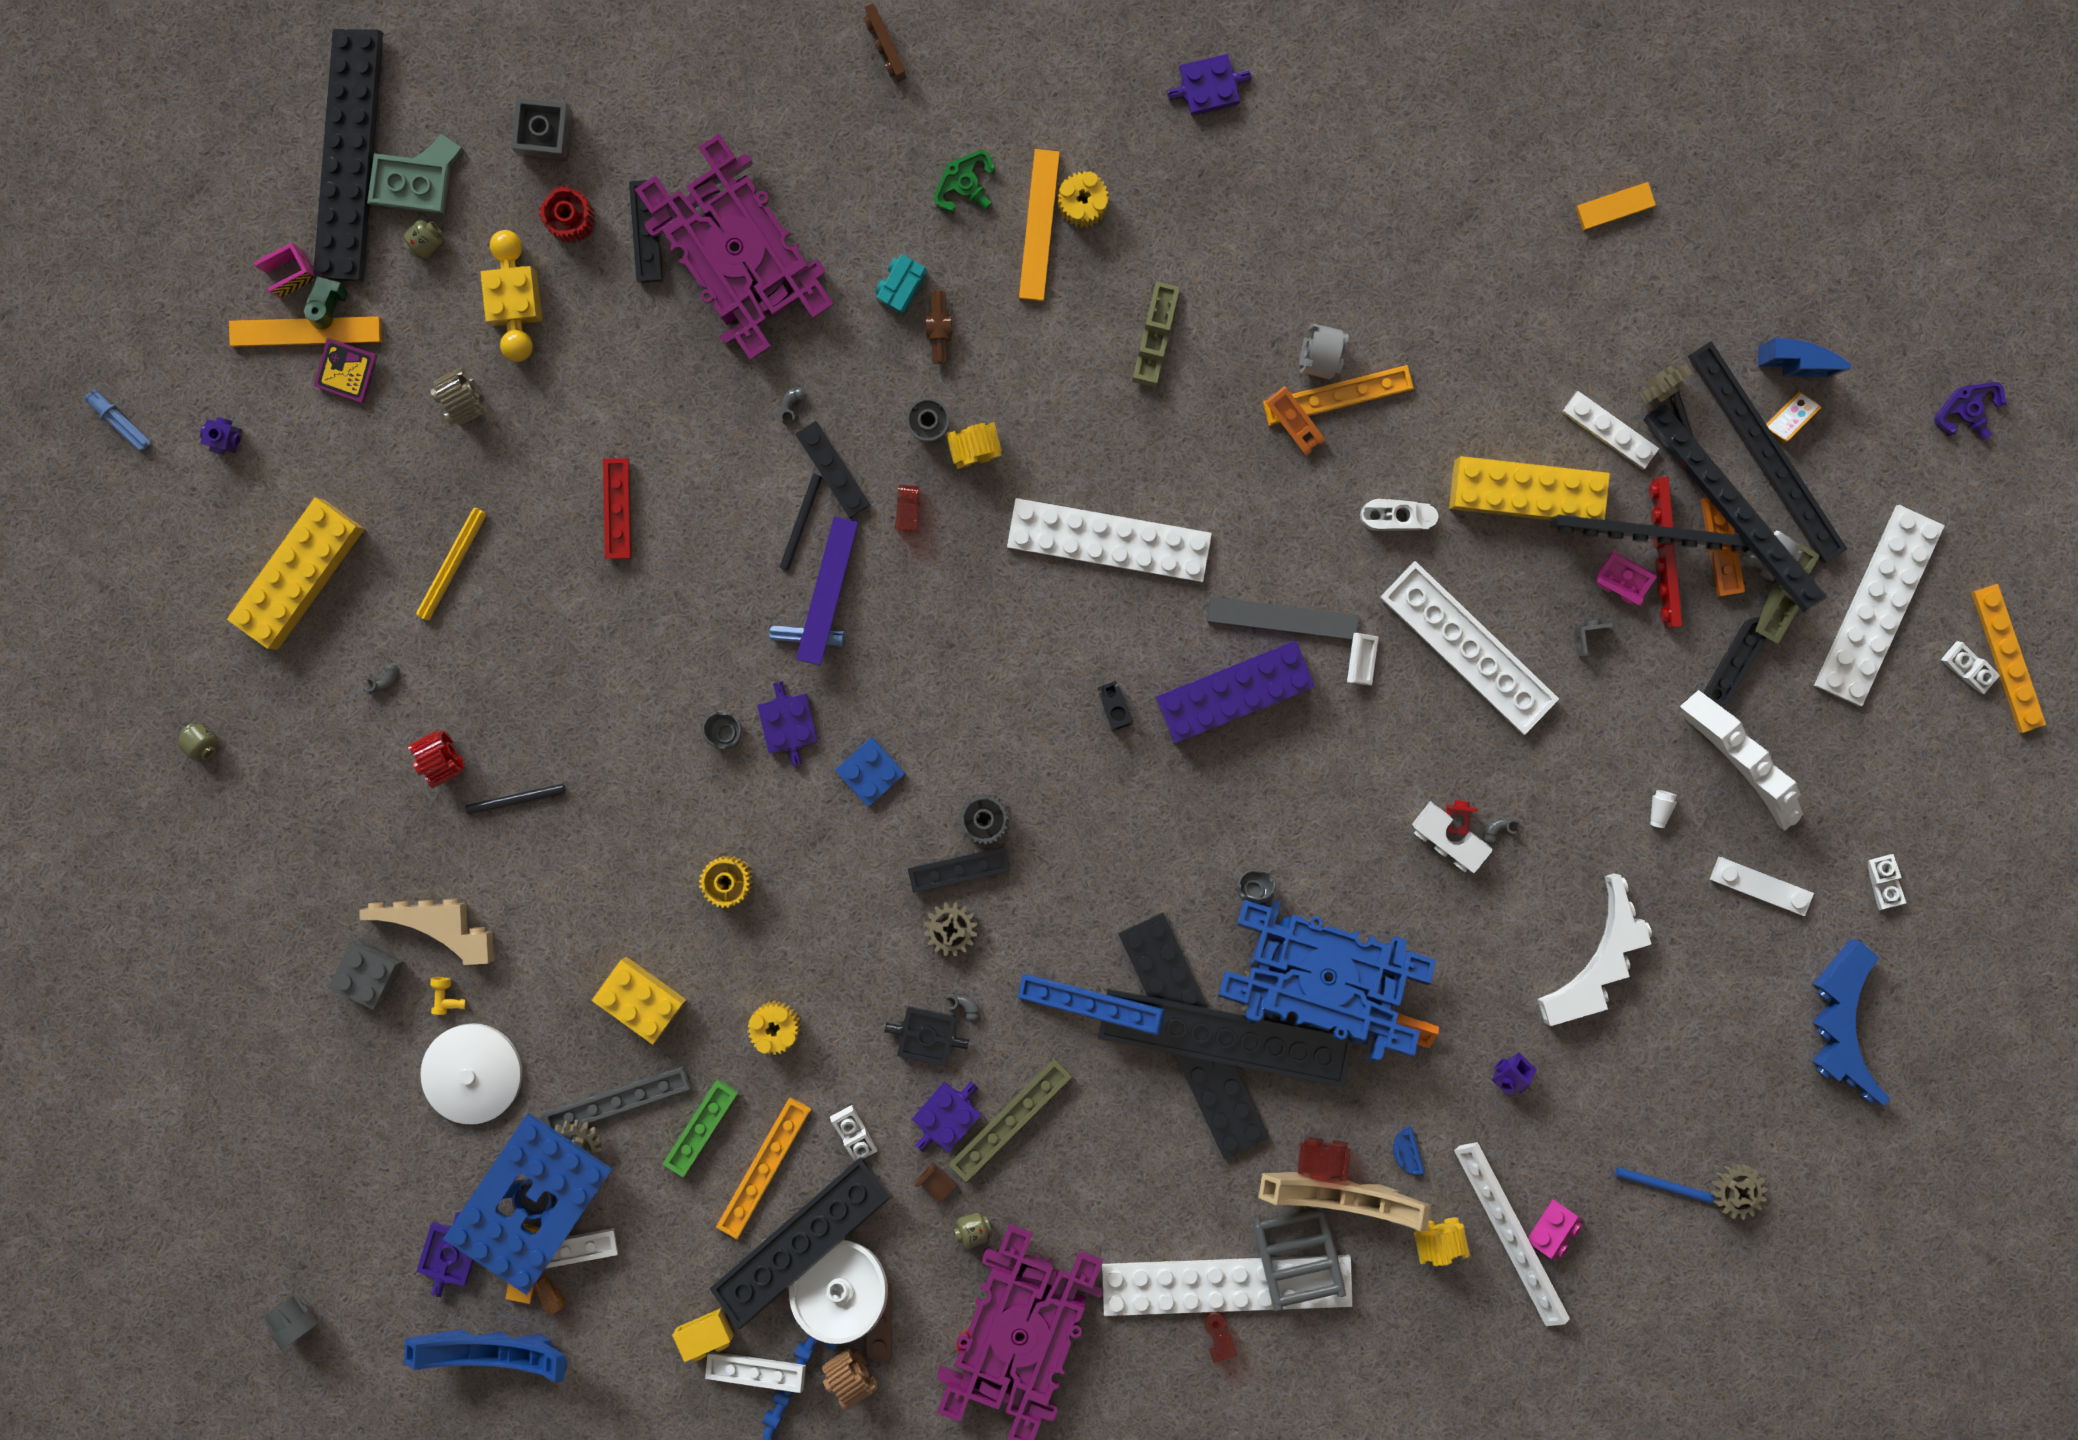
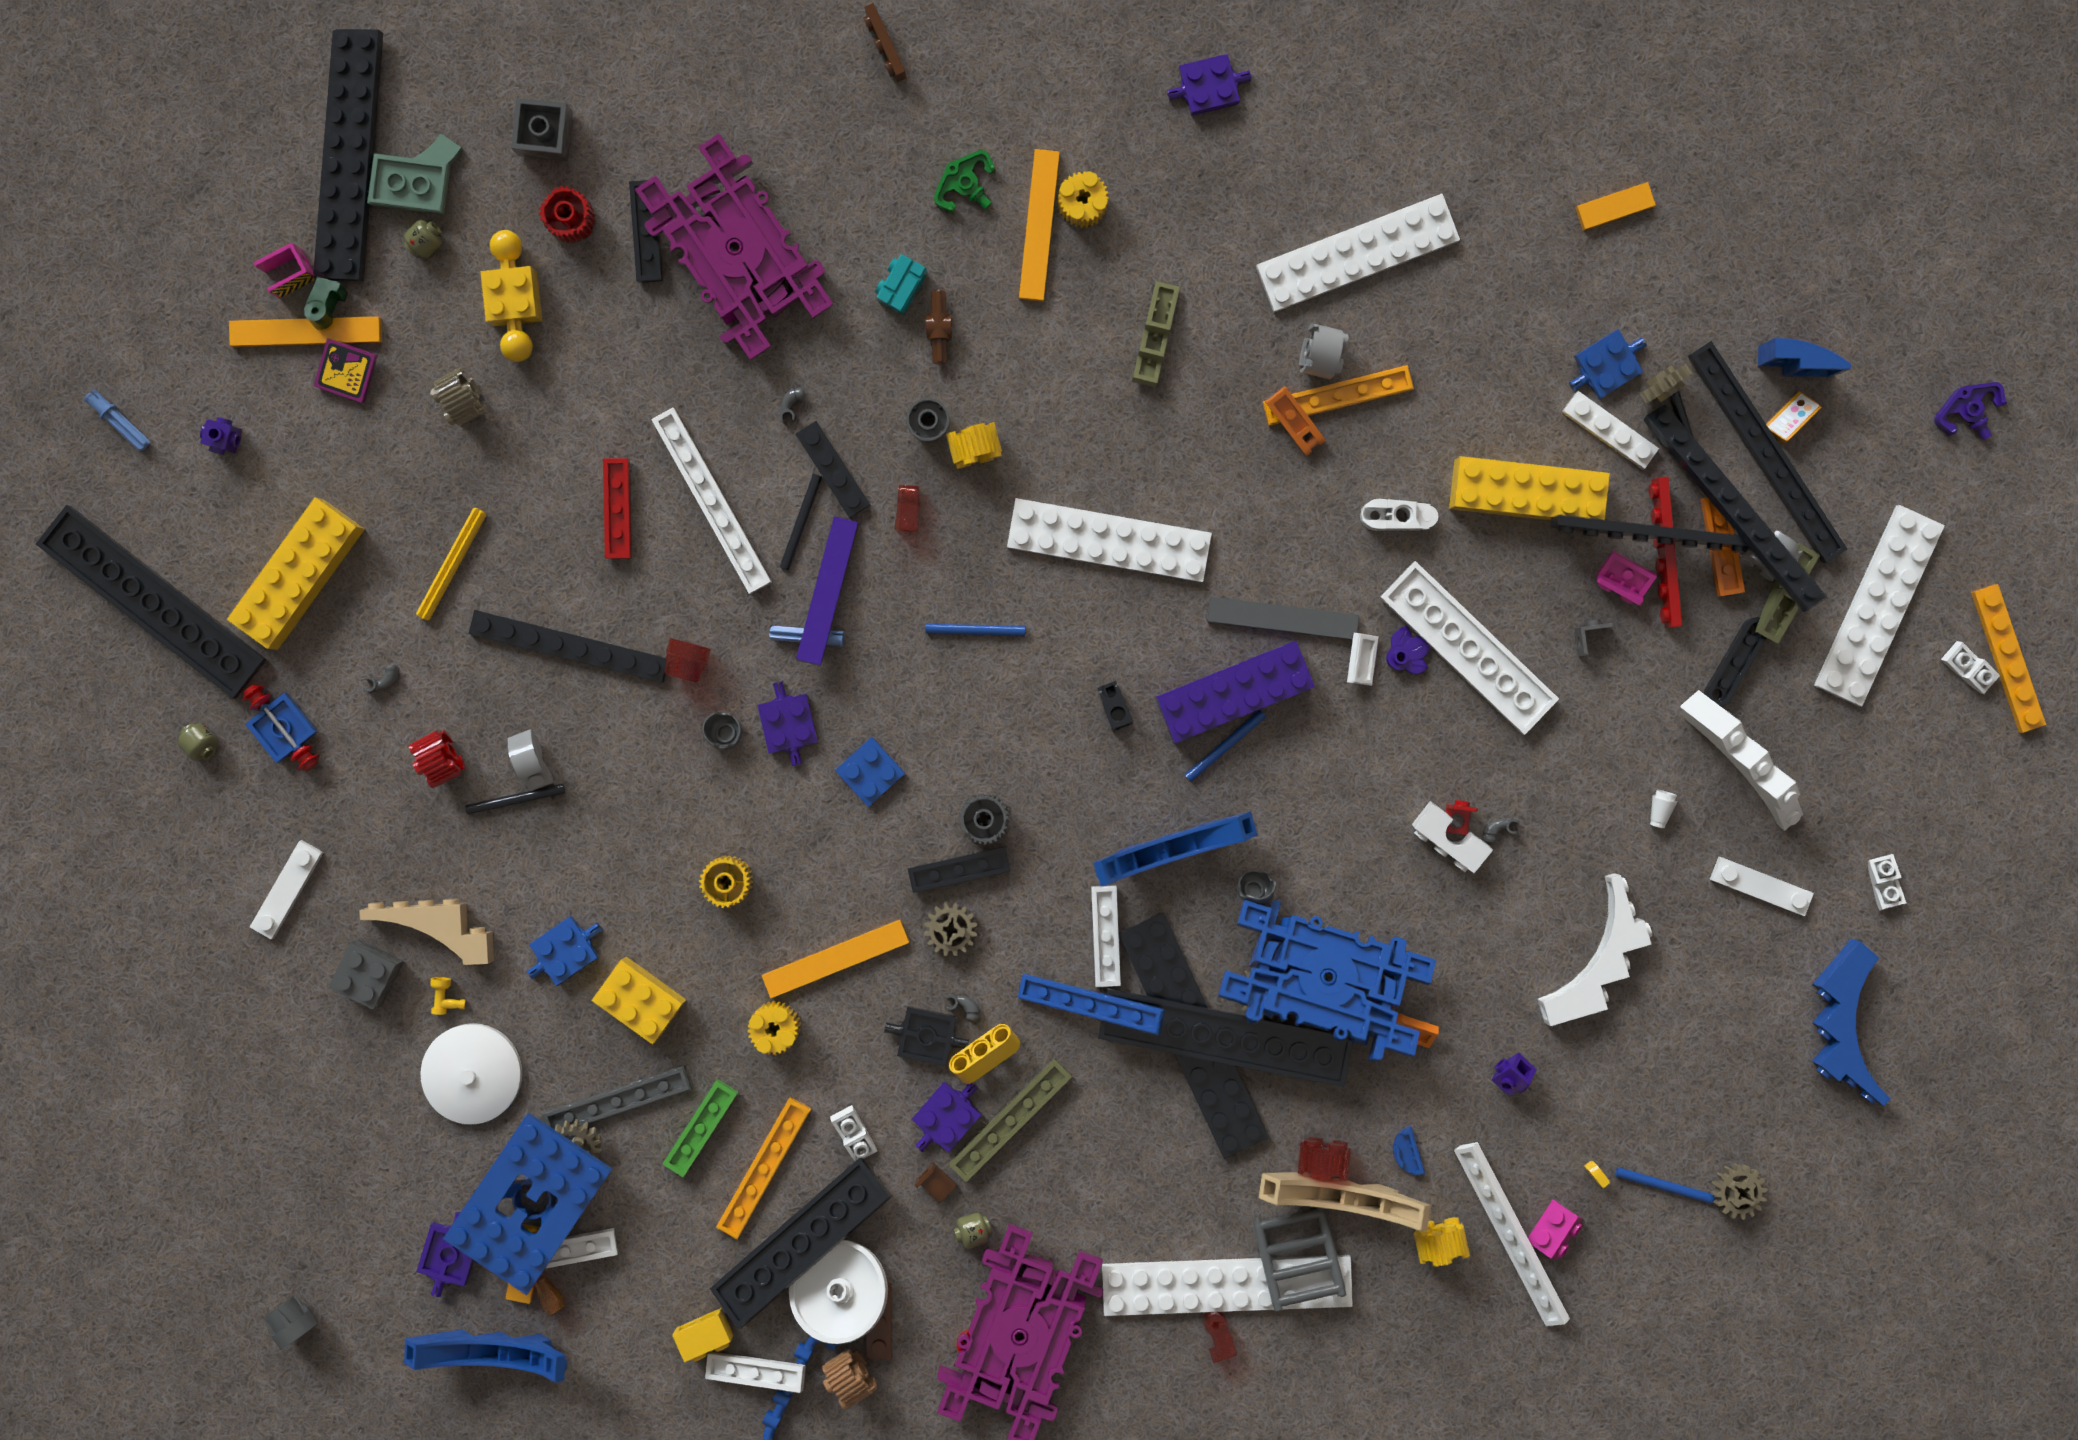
none -> black plate [36,505,267,699]
none -> blue plate [242,684,320,772]
none -> white plate [250,840,324,939]
none -> black plate [468,610,669,683]
none -> light grey brick [508,729,553,791]
none -> blue plate [527,916,603,986]
none -> white plate [651,408,772,594]
none -> clear red piece [665,638,711,683]
none -> light orange tile [761,919,910,998]
none -> blue bar [925,624,1025,636]
none -> yellow beam [949,1024,1021,1084]
none -> white plate [1091,885,1121,987]
none -> blue arch [1093,811,1258,887]
none -> blue bar [1184,710,1266,782]
none -> white plate [1256,194,1460,313]
none -> dark purple plate [1386,626,1430,675]
none -> blue plate [1569,329,1647,399]
none -> yellow tile [1584,1160,1610,1188]

